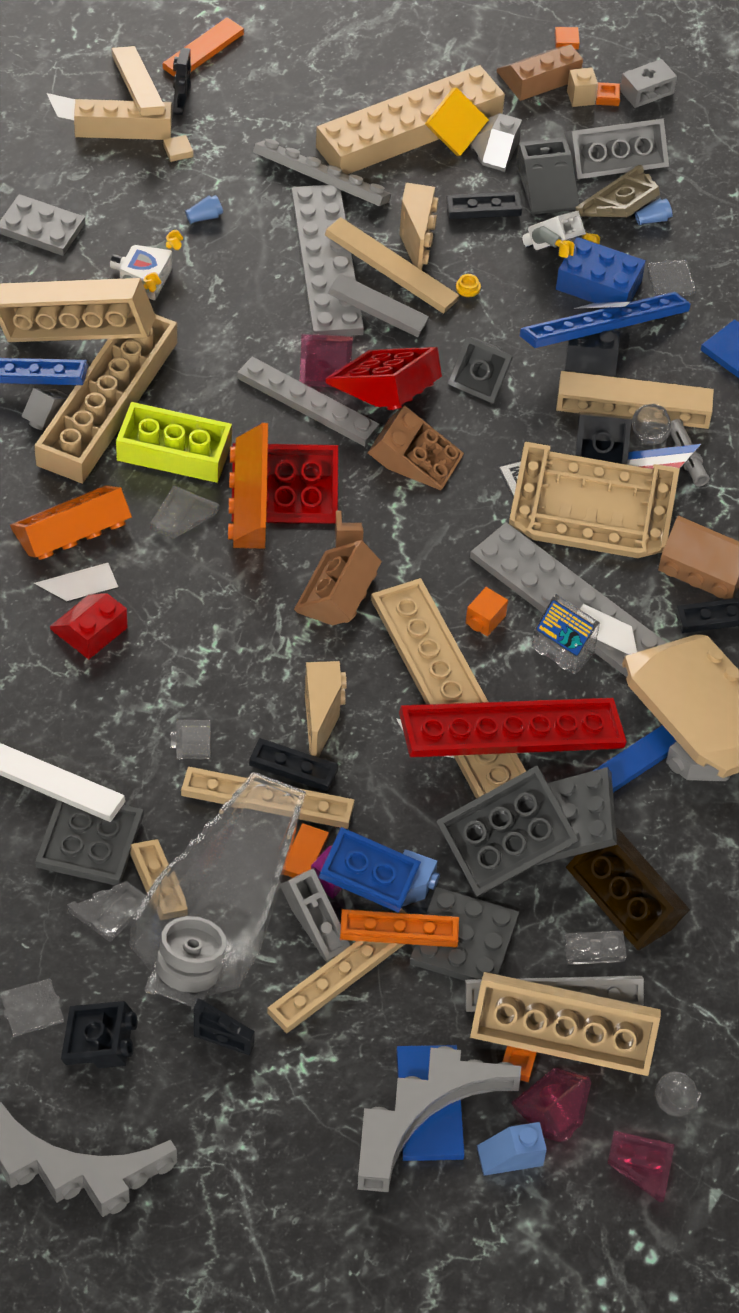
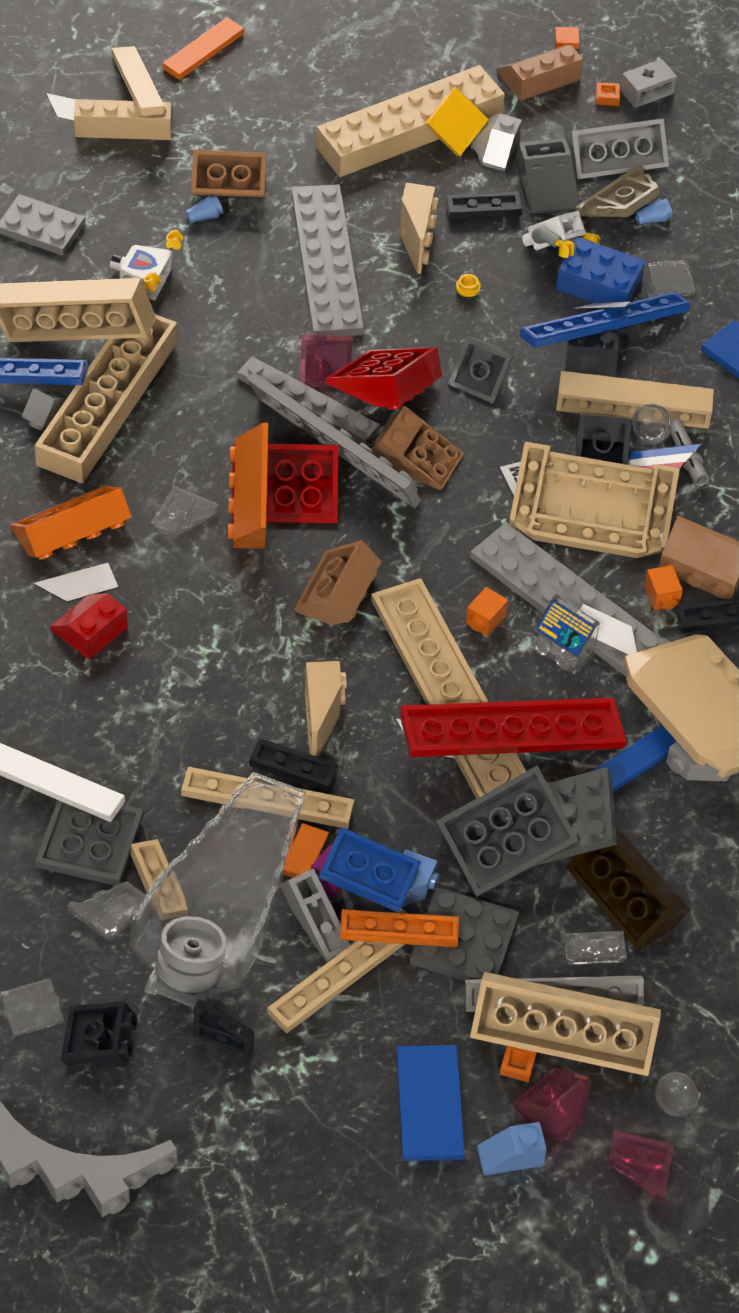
neon yellow brick [116,402,232,483] -> none
tan tile [163,135,193,162] -> none
clear brick [171,720,210,759] -> none
black wing [173,47,191,115] -> none
light grey plate [253,139,391,206] -> none
tan tile [325,217,459,314] -> none
light grey tile [328,273,429,337] -> none
medium nougat panel [335,511,364,548] -> none
light grey arch [357,1046,521,1192] -> none
tan brick [567,68,598,107] -> none
none -> medium nougat slope [191,150,267,198]
none -> light grey plate [247,371,421,509]
none -> orange brick [644,565,683,611]

